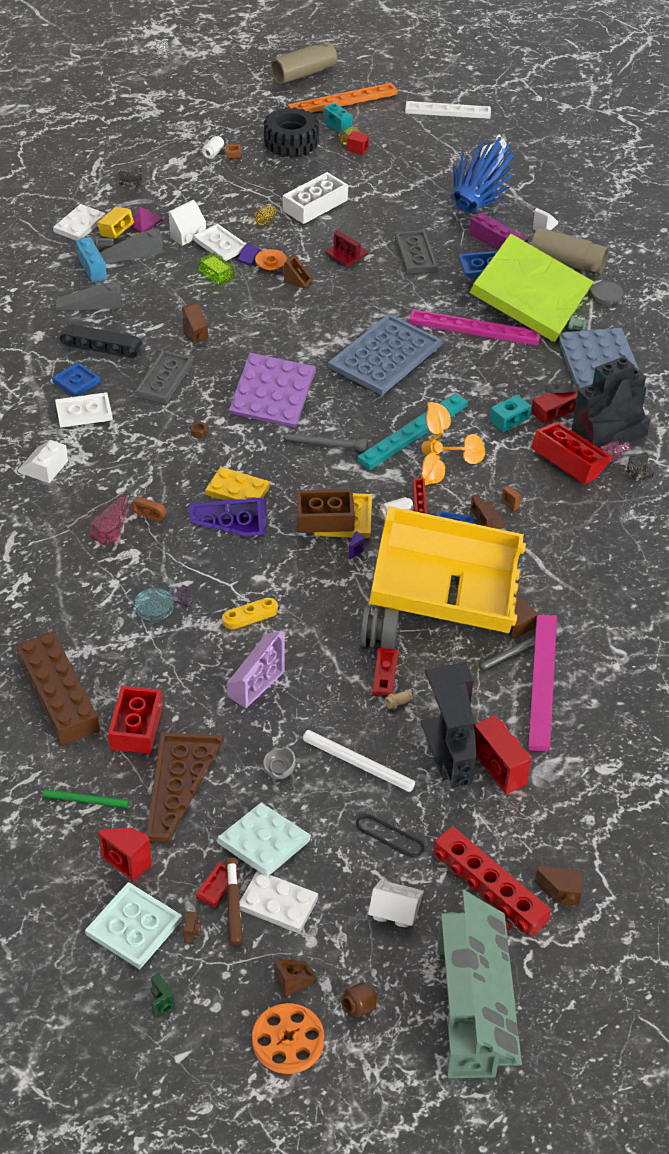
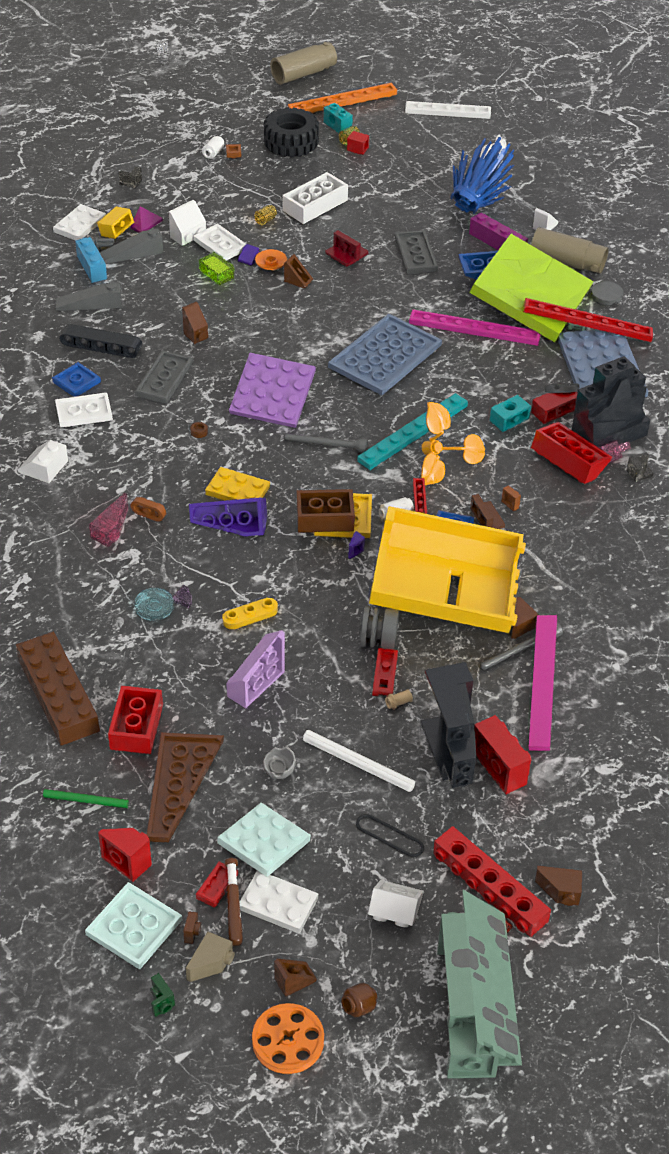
none -> dark tan slope [186,931,235,982]
none -> red tile [523,298,653,342]

